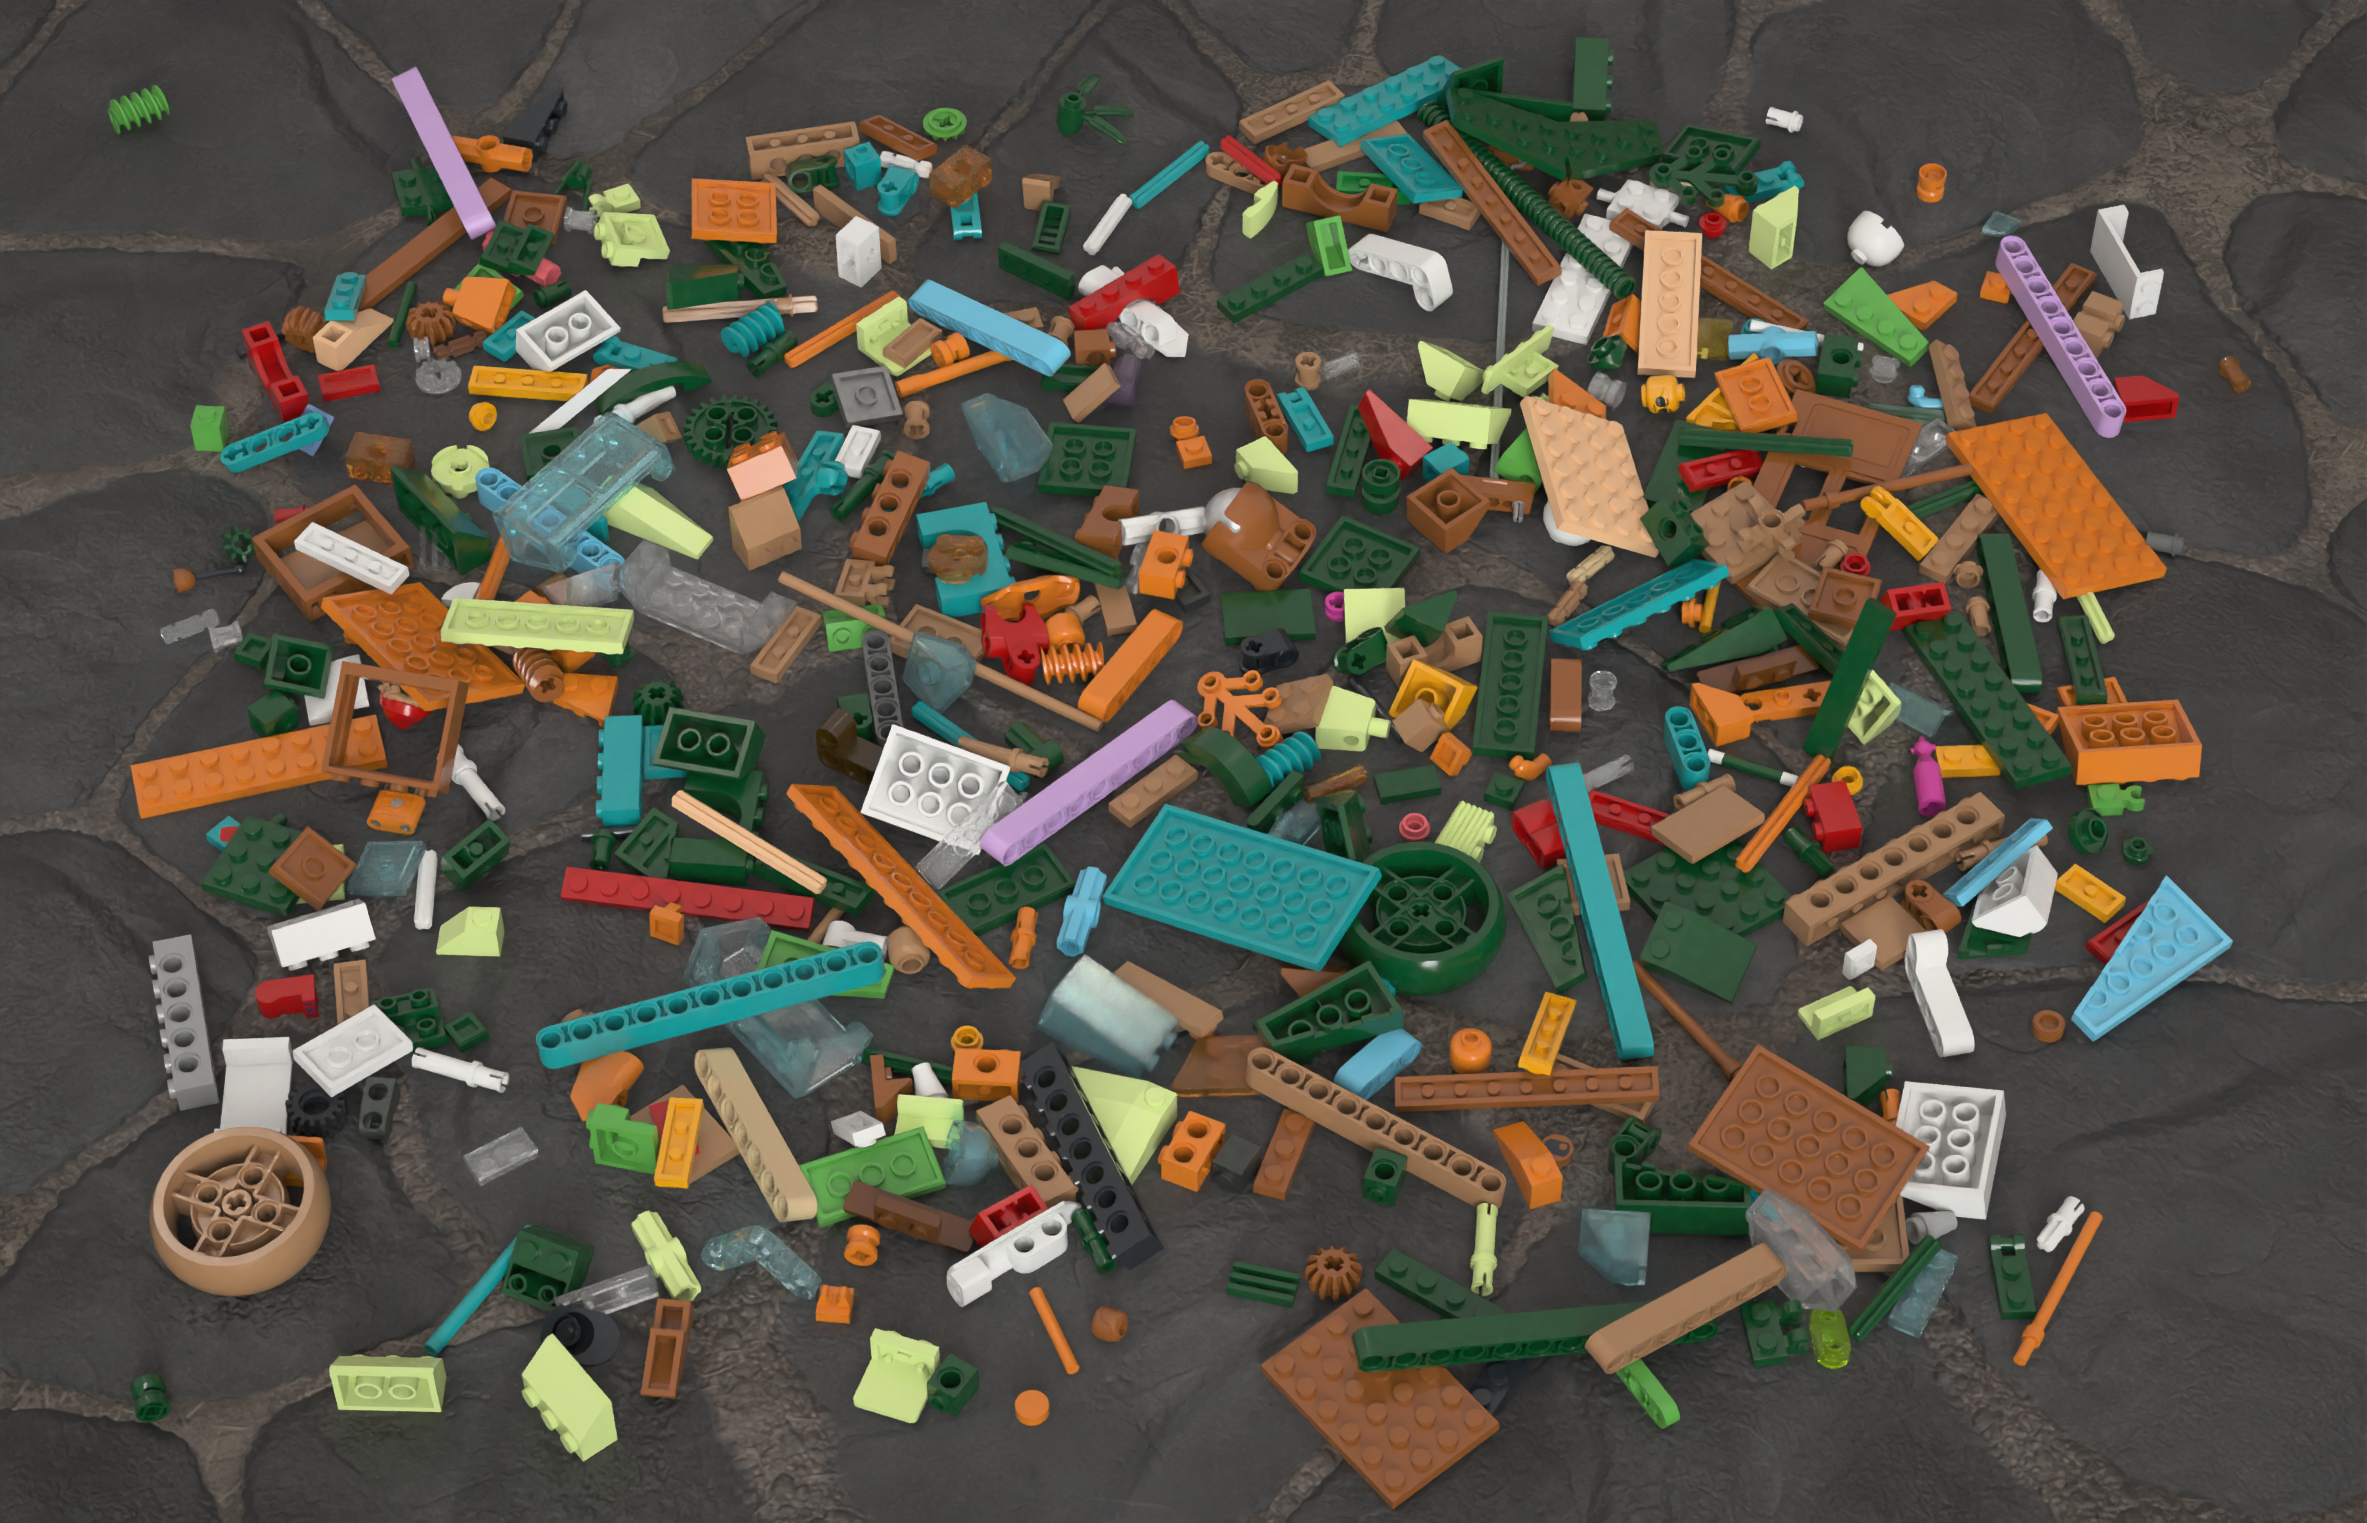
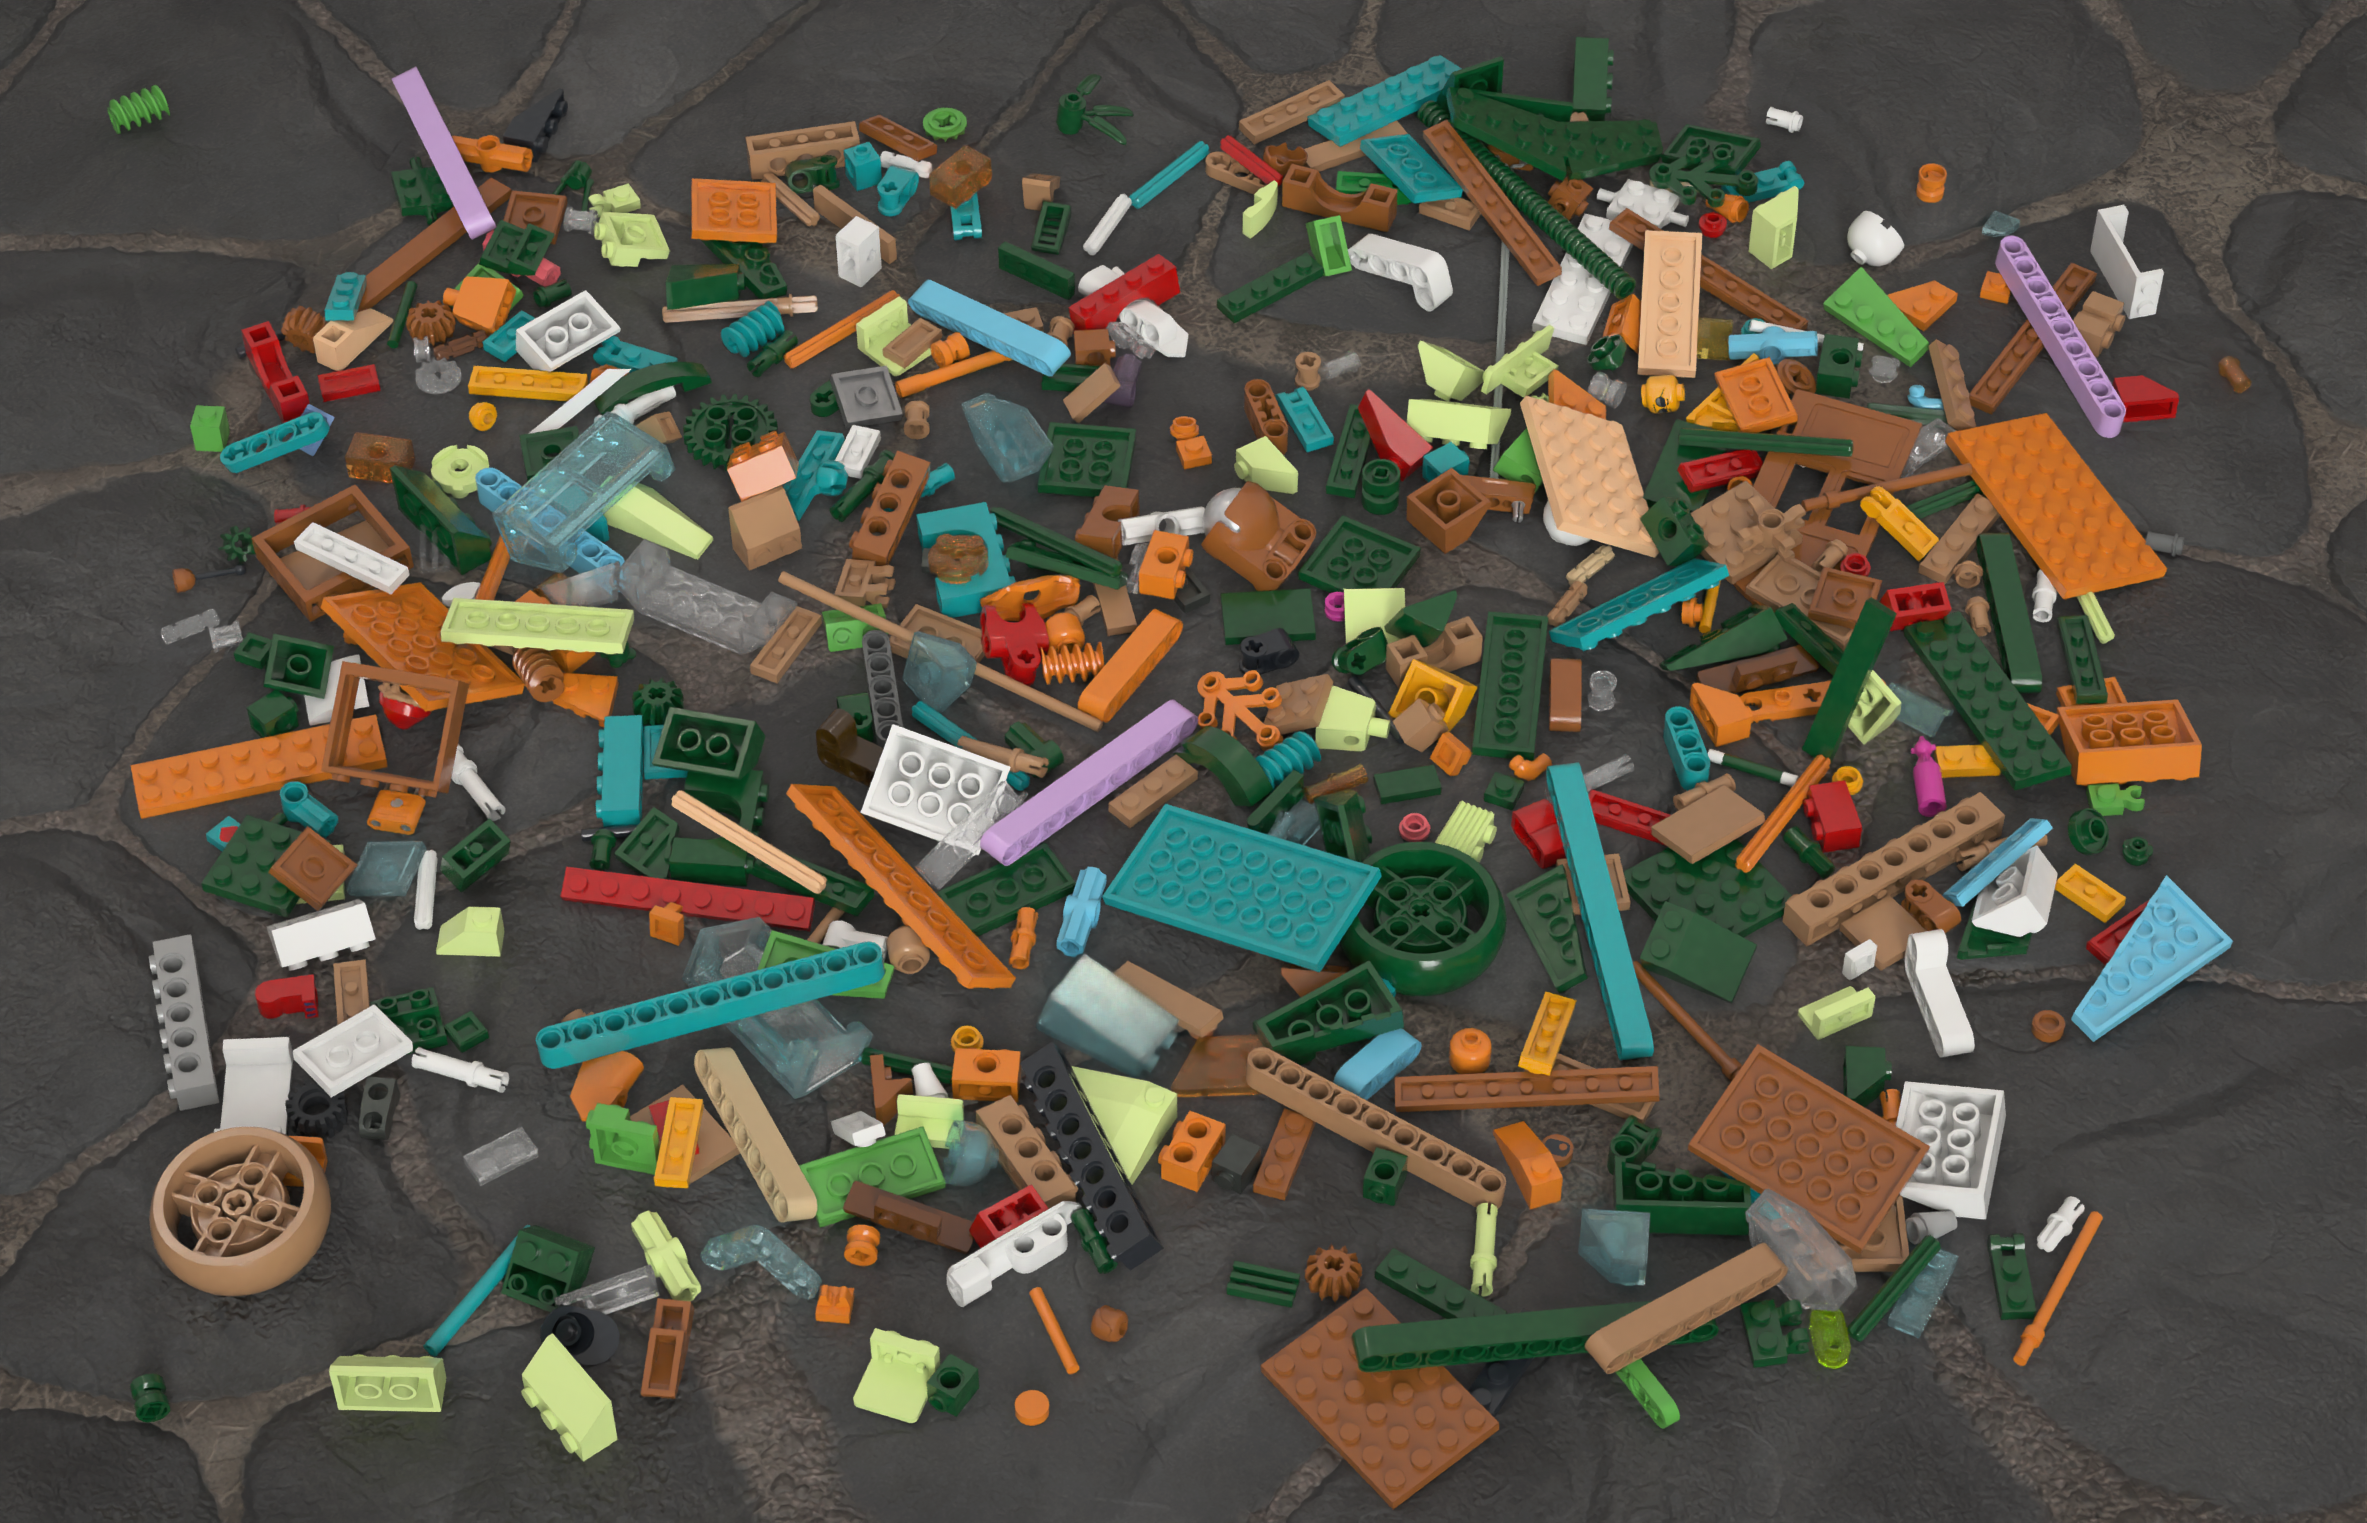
none -> teal piece [280,781,338,838]

